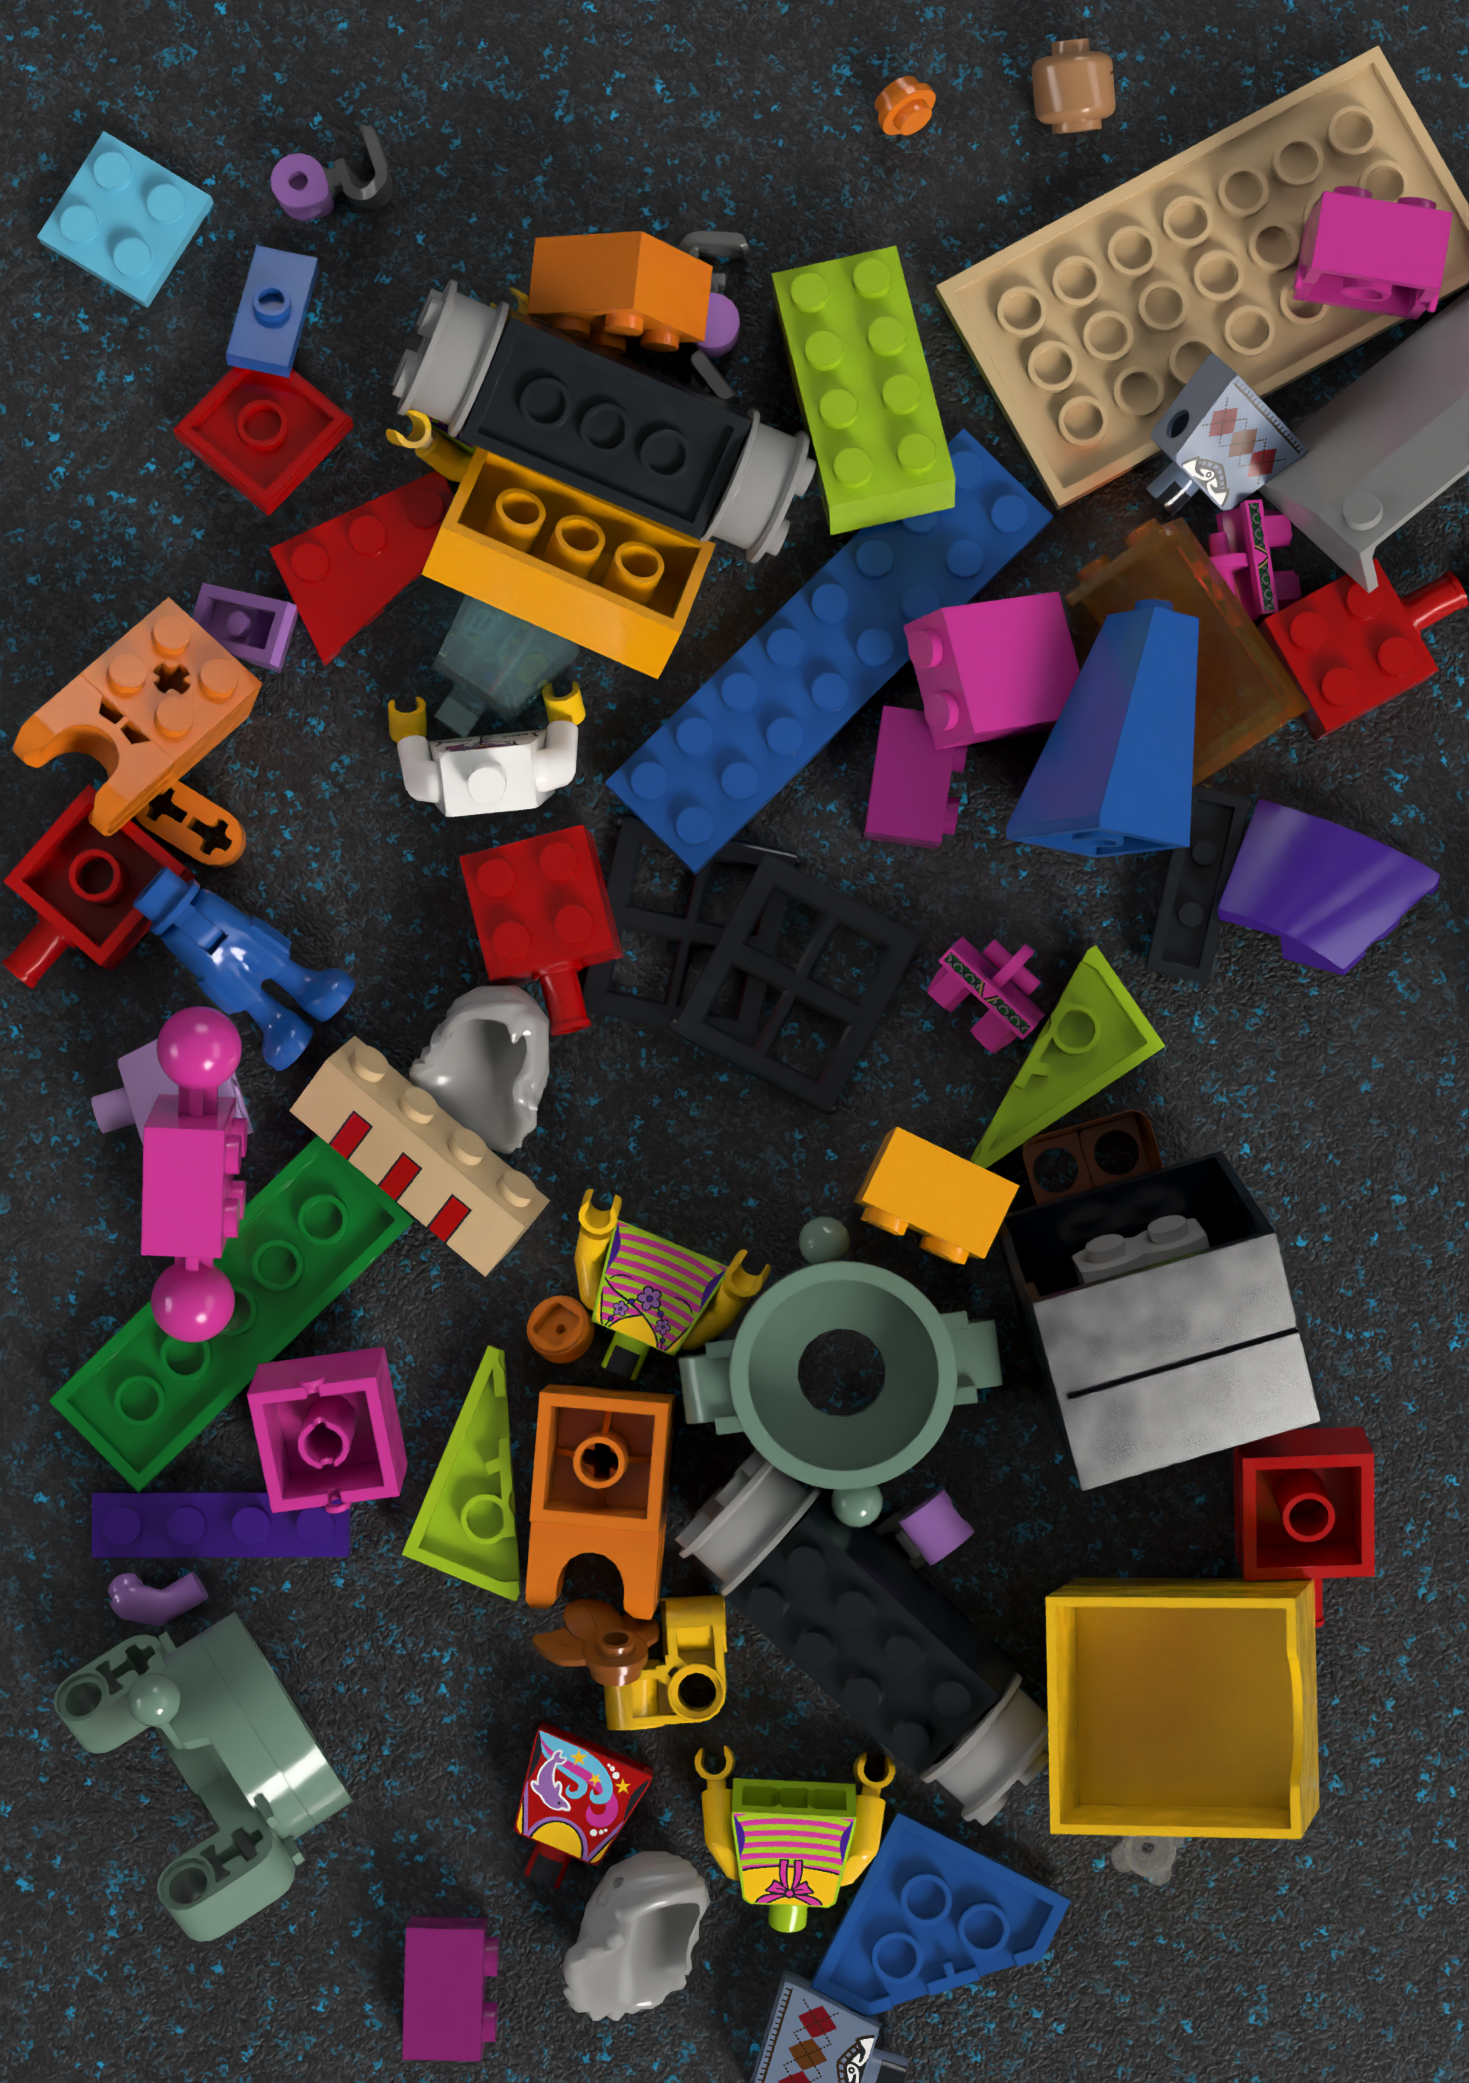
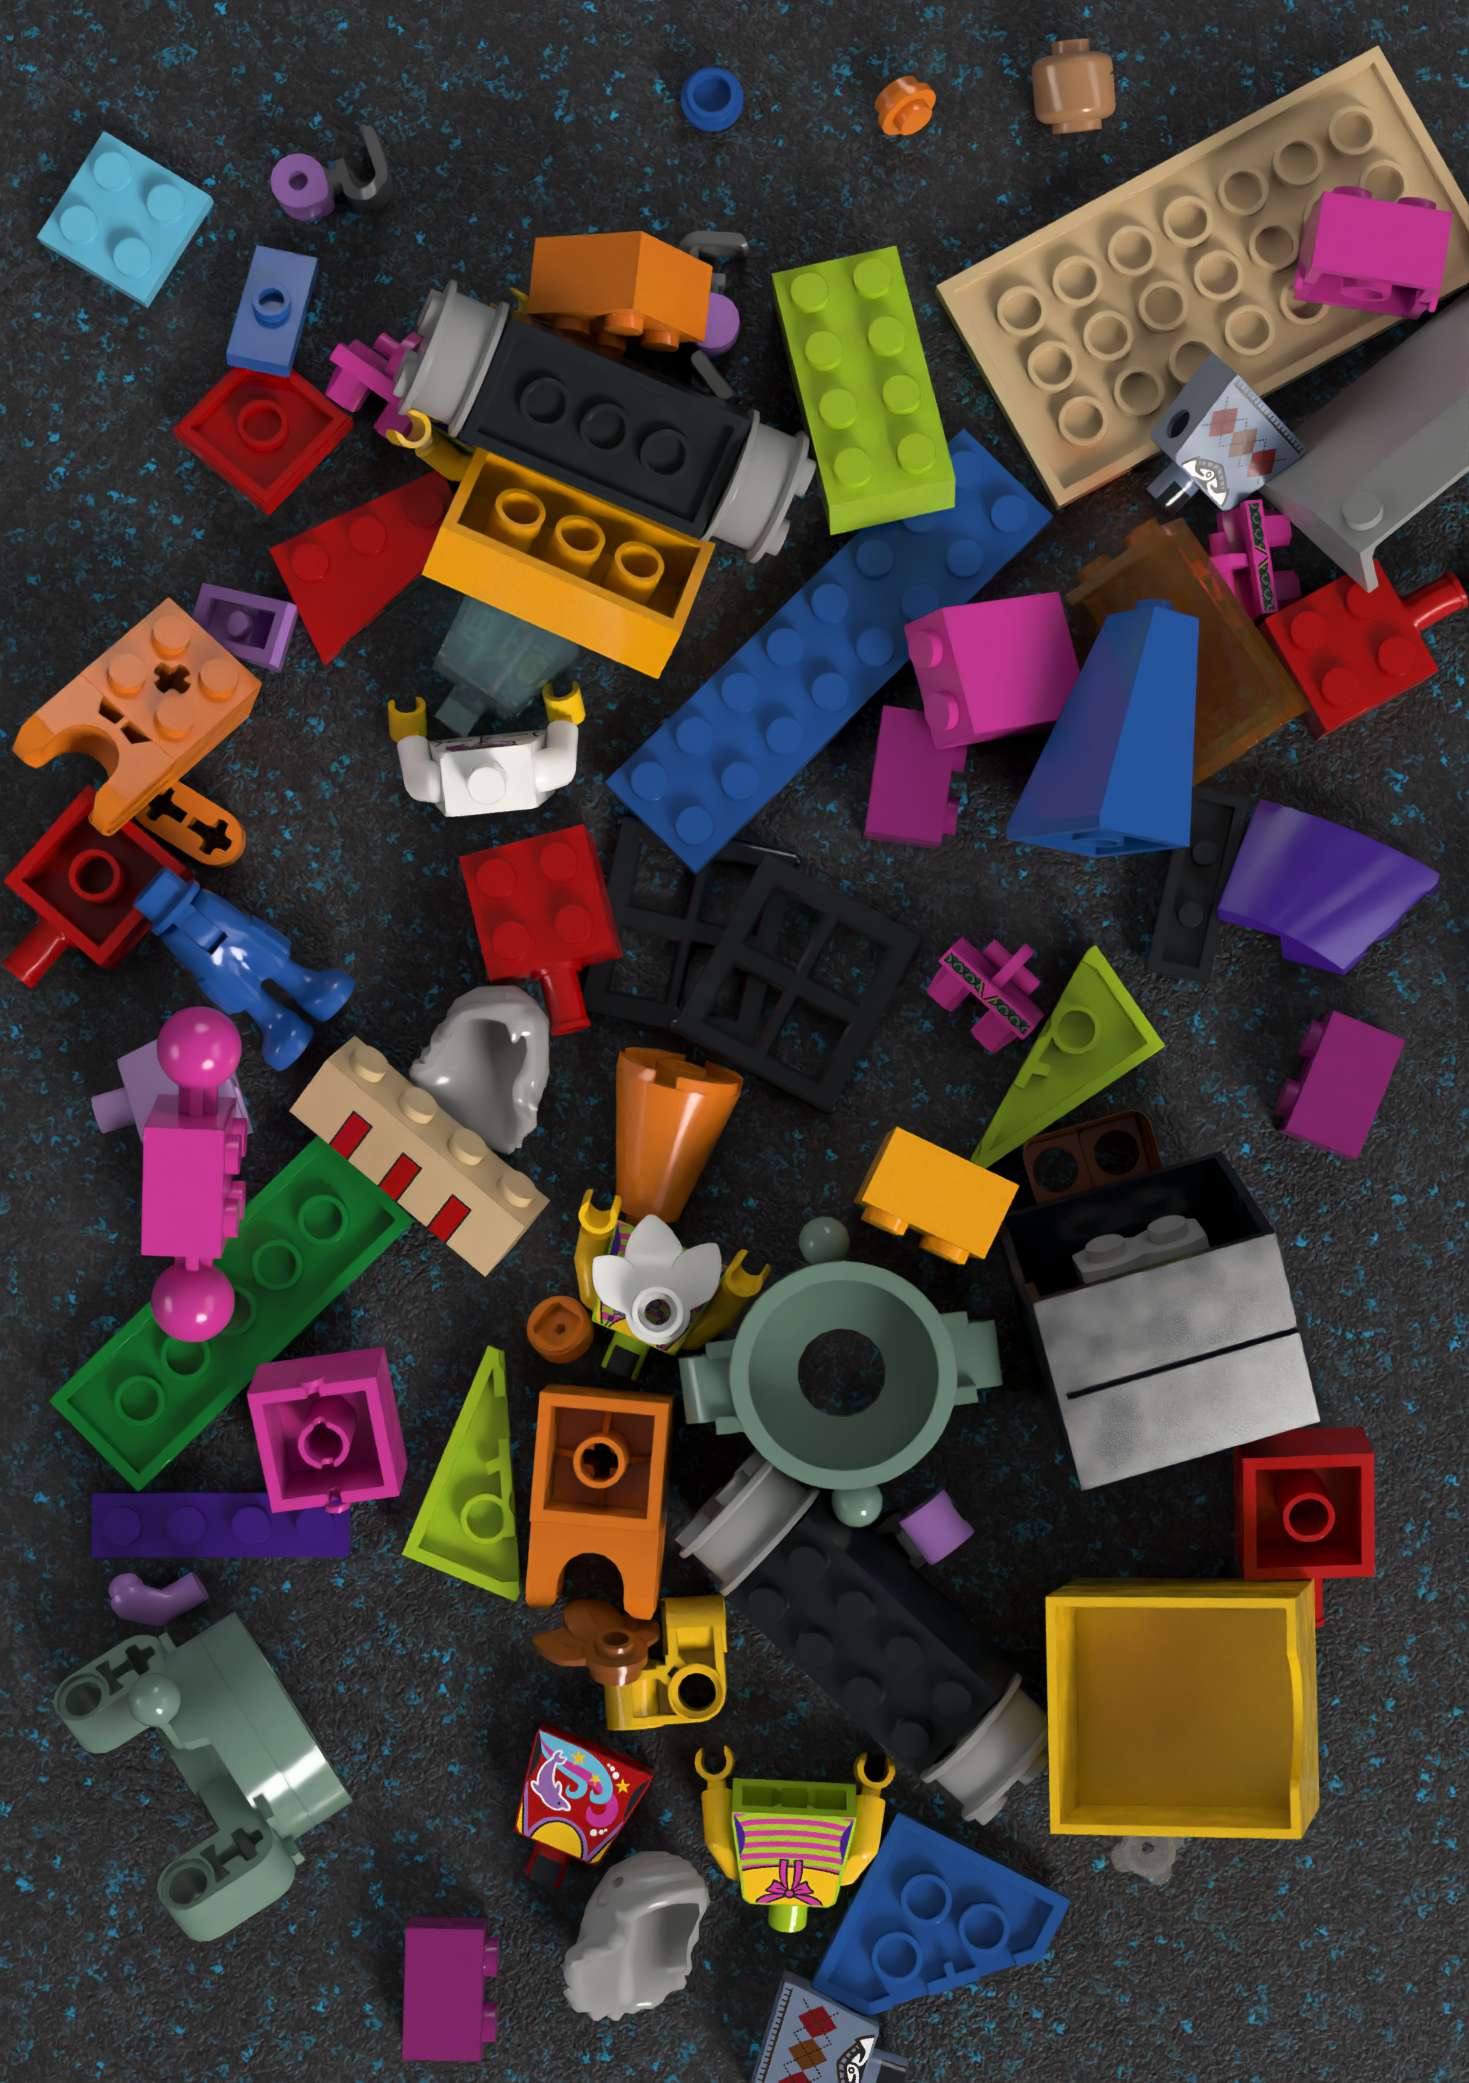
none -> dark pink hips [325,332,428,446]
none -> white plate [592,1214,722,1345]
none -> orange cone [616,1047,744,1227]
none -> blue plate [681,67,743,132]
none -> magenta brick [1273,1011,1405,1160]

